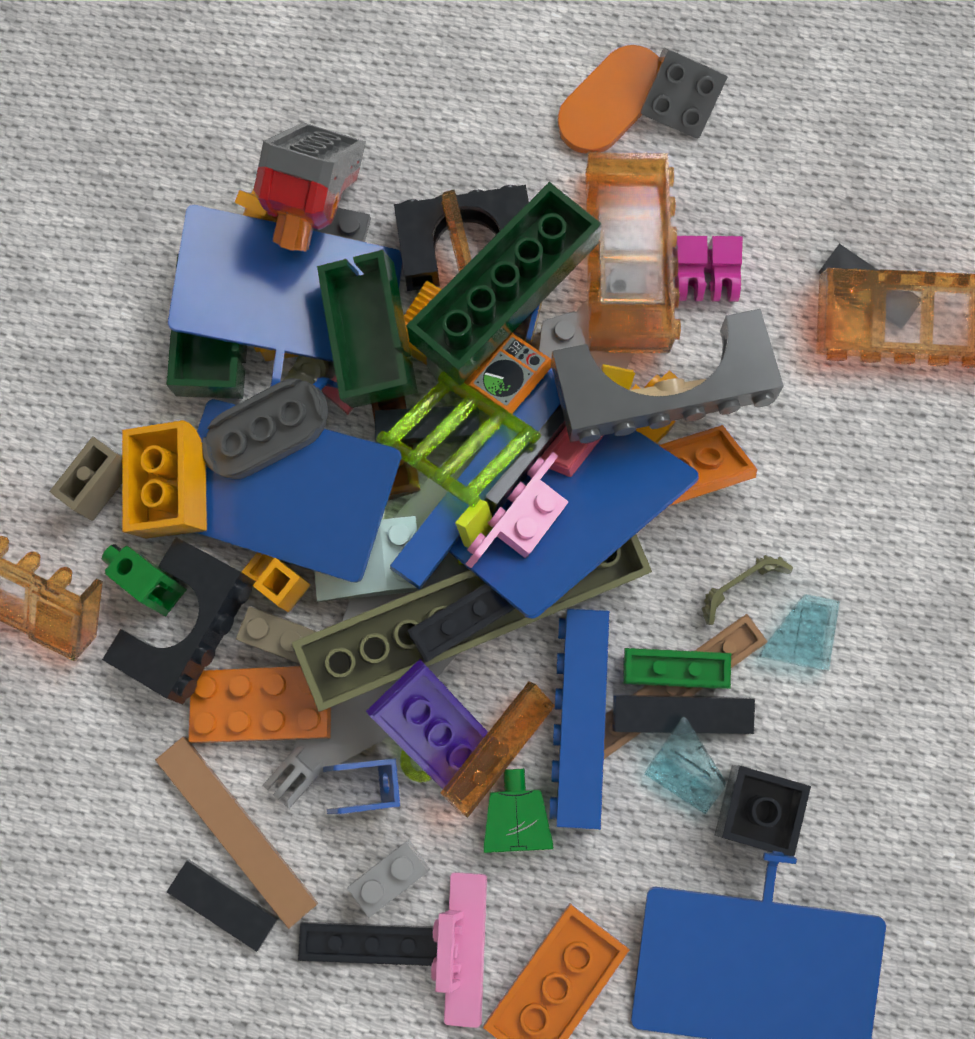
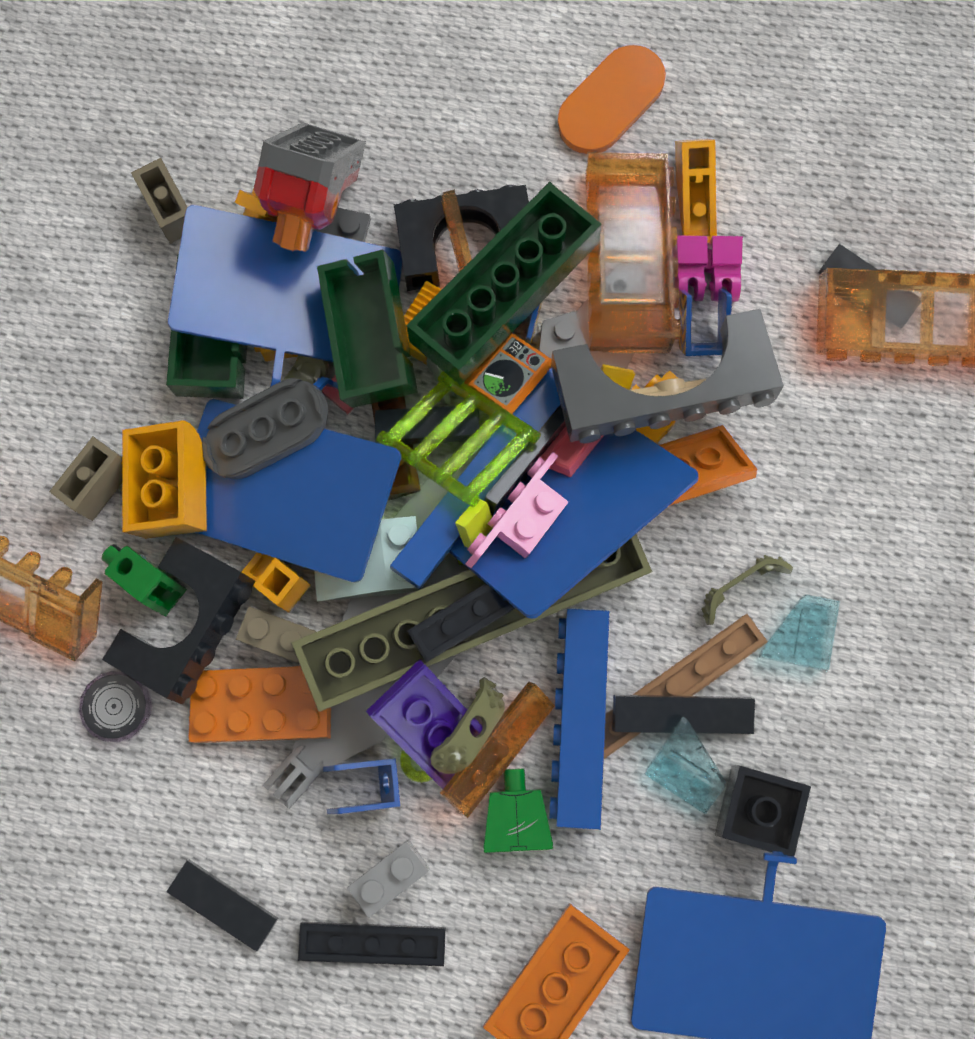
medium nougat tile [155,736,319,929] -> none
bright pink bracket [431,872,487,1028] -> none
green tile [623,648,731,690] -> none
dark grey bracket [641,47,728,139] -> none
none -> tile [79,671,152,742]
none -> dark tan brick [131,158,187,244]
none -> olive piece [431,677,505,774]
none -> light orange slope [675,138,717,243]
none -> blue piece [679,289,732,356]

